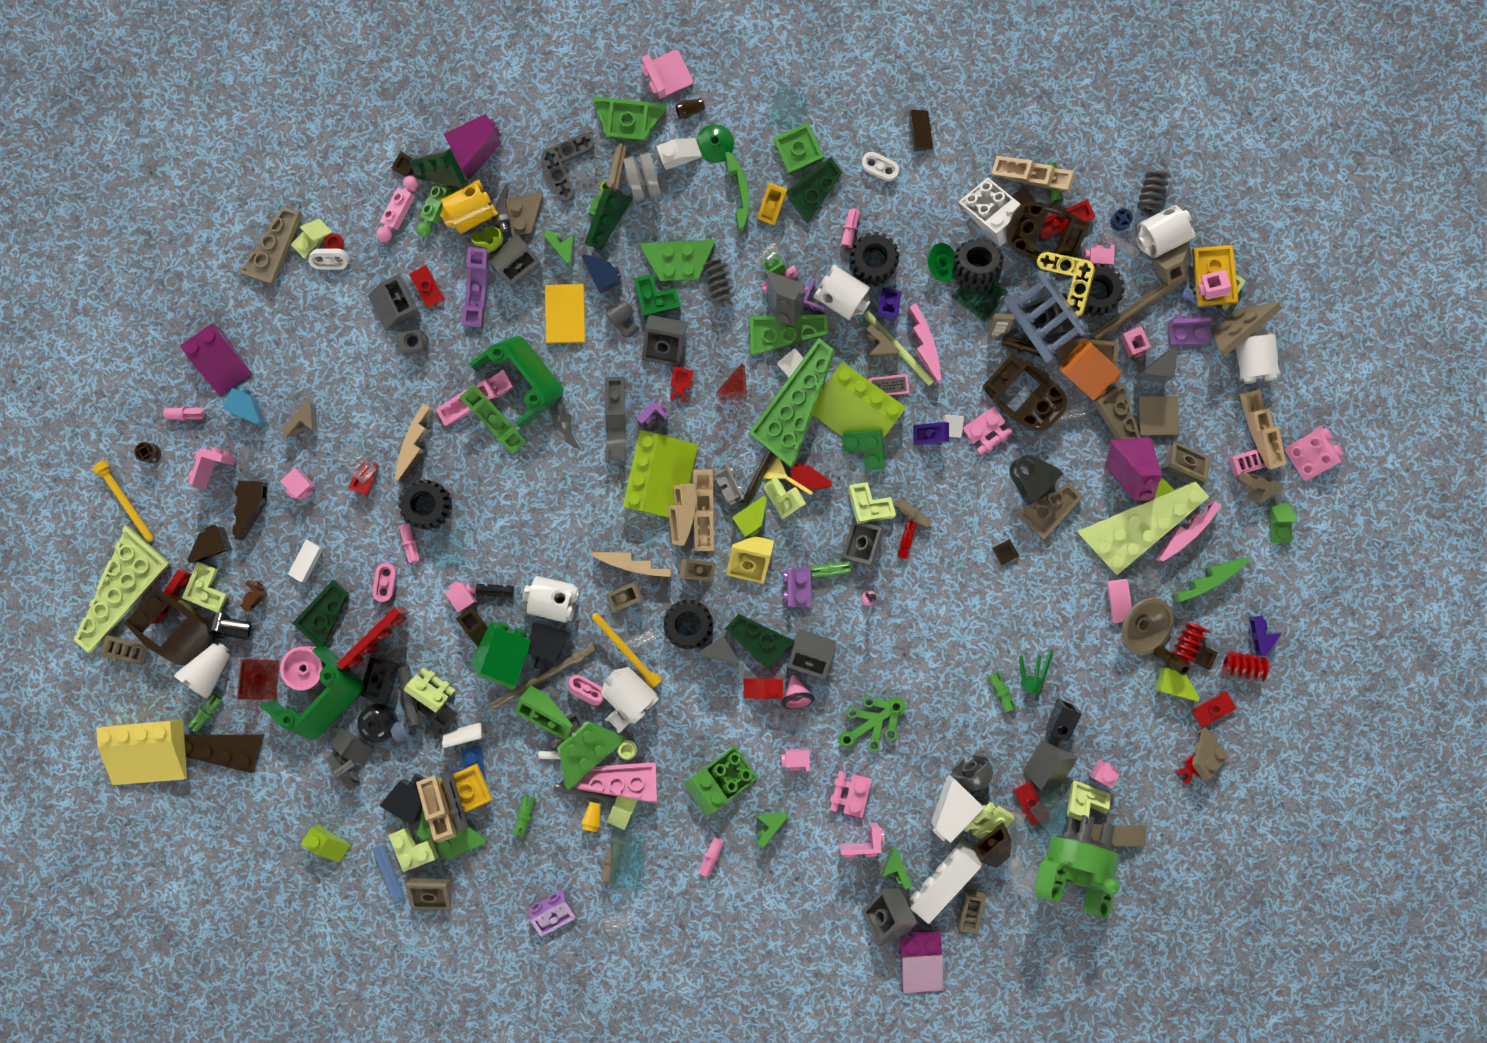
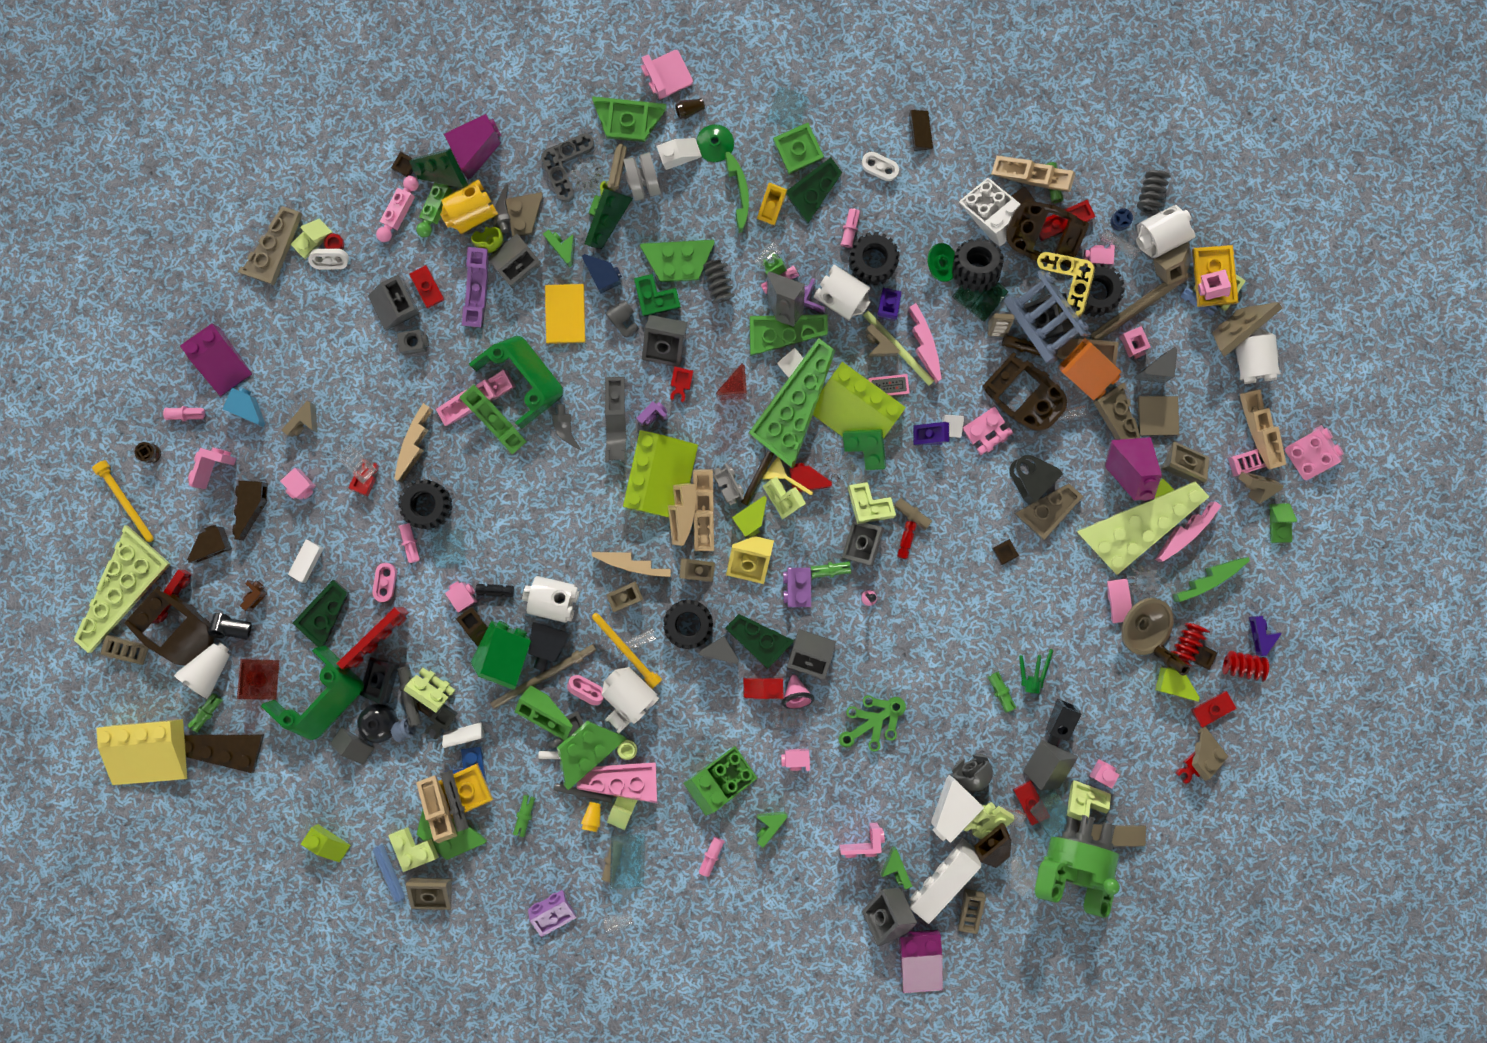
yellowish green plate [182,562,228,613] -> none
bright pink wheel [280,646,326,691] -> none
dark grey plate [326,752,360,791] -> none
black torso [380,773,425,825] -> none
bright pink plate [830,771,872,818] -> none
medium lavender bracket [1168,315,1212,346] -> none

